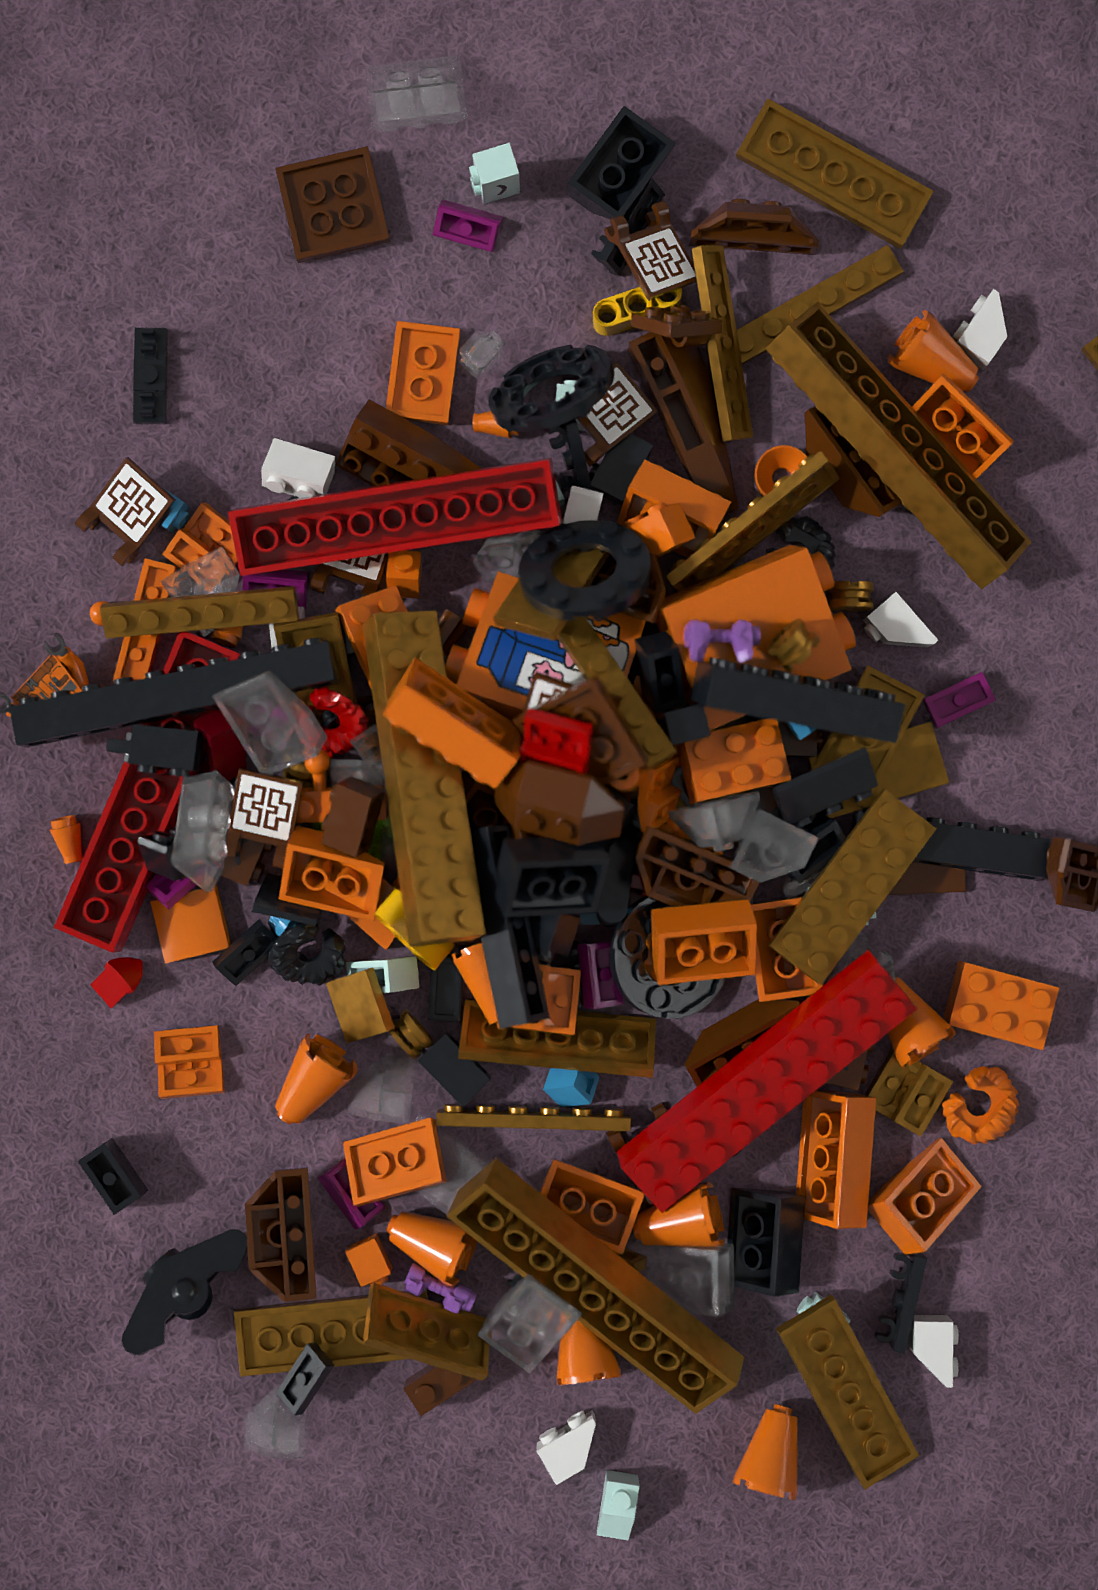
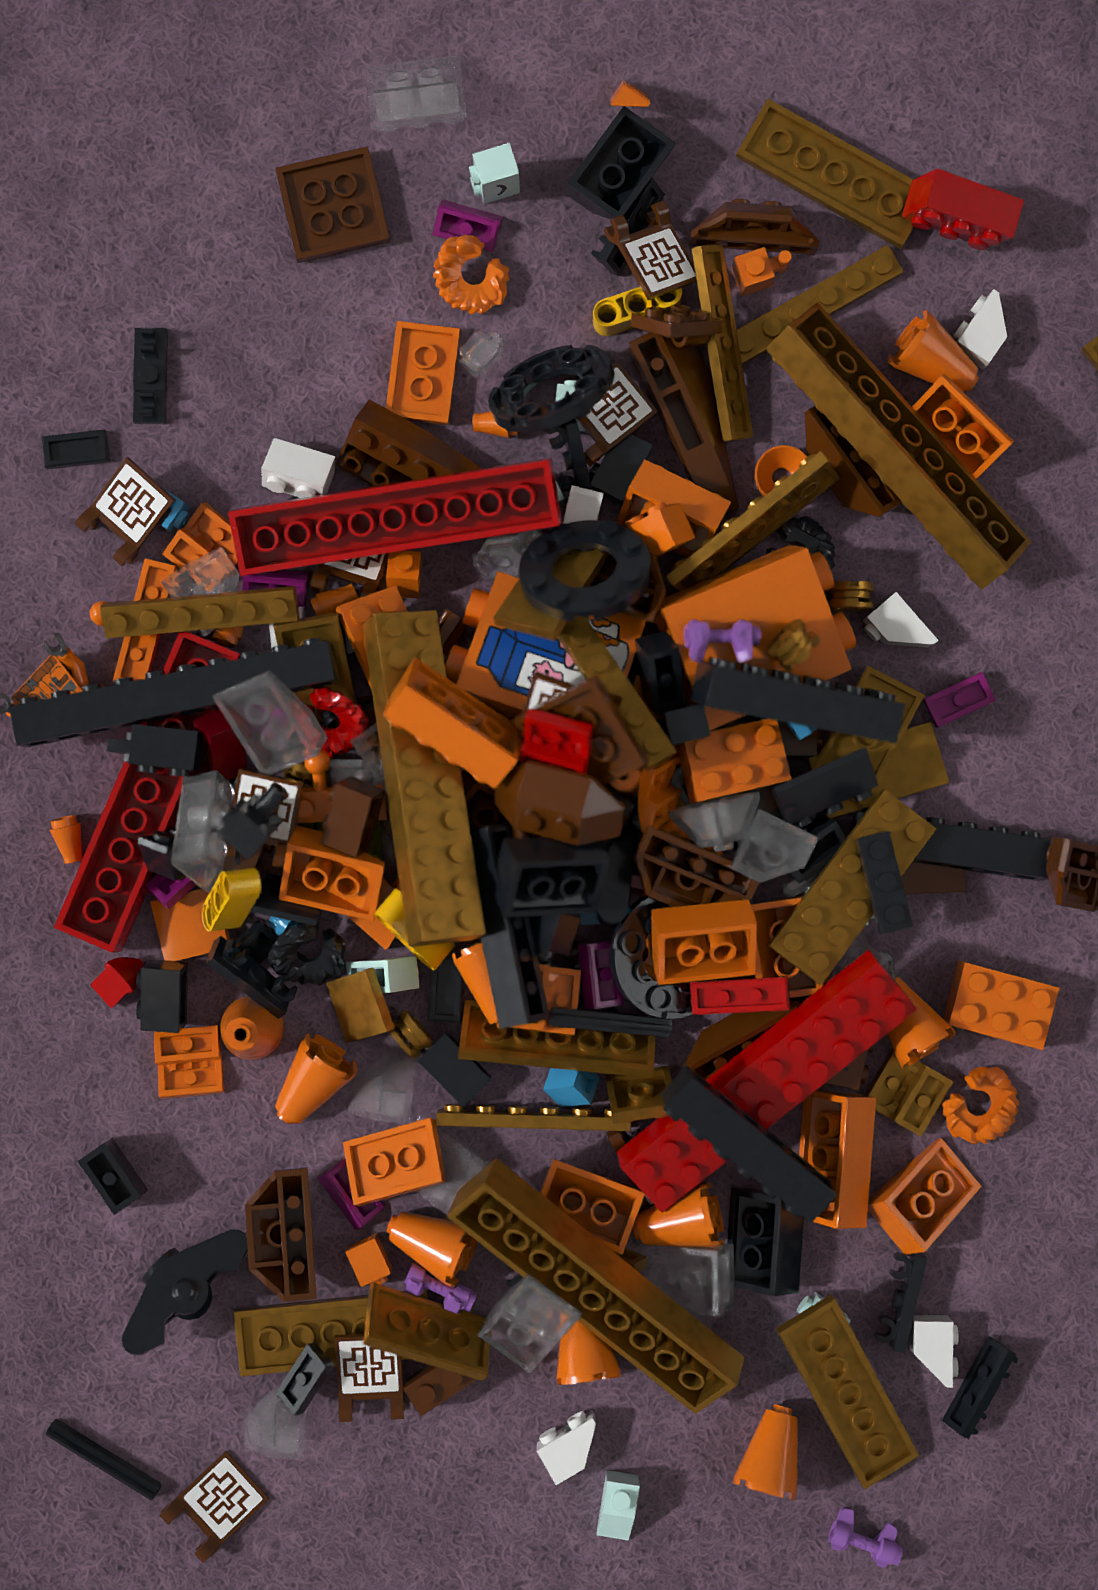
none -> black tile [42,429,110,470]
none -> black axle [46,1419,161,1500]
none -> black brick [136,960,188,1033]
none -> flag [160,1451,269,1563]
none -> yellow beam [202,868,261,932]
none -> black plate [206,936,298,1019]
none -> black brick [218,782,289,860]
none -> orange cone [220,996,284,1060]
none -> orange cone [310,583,359,616]
none -> flag [335,1333,405,1422]
none -> orange piece [433,234,510,314]
none -> black axle [548,1007,673,1037]
none -> pearl gold plate [605,1065,672,1124]
none -> orange slope [610,80,651,107]
none -> black brick [661,1065,838,1223]
none -> red tile [690,976,791,1015]
none -> orange brick [731,247,792,297]
none -> medium lavender piece [828,1507,903,1568]
none -> black plate [855,831,913,934]
none -> red brick [901,168,1024,250]
none -> black plate [942,1336,1018,1439]

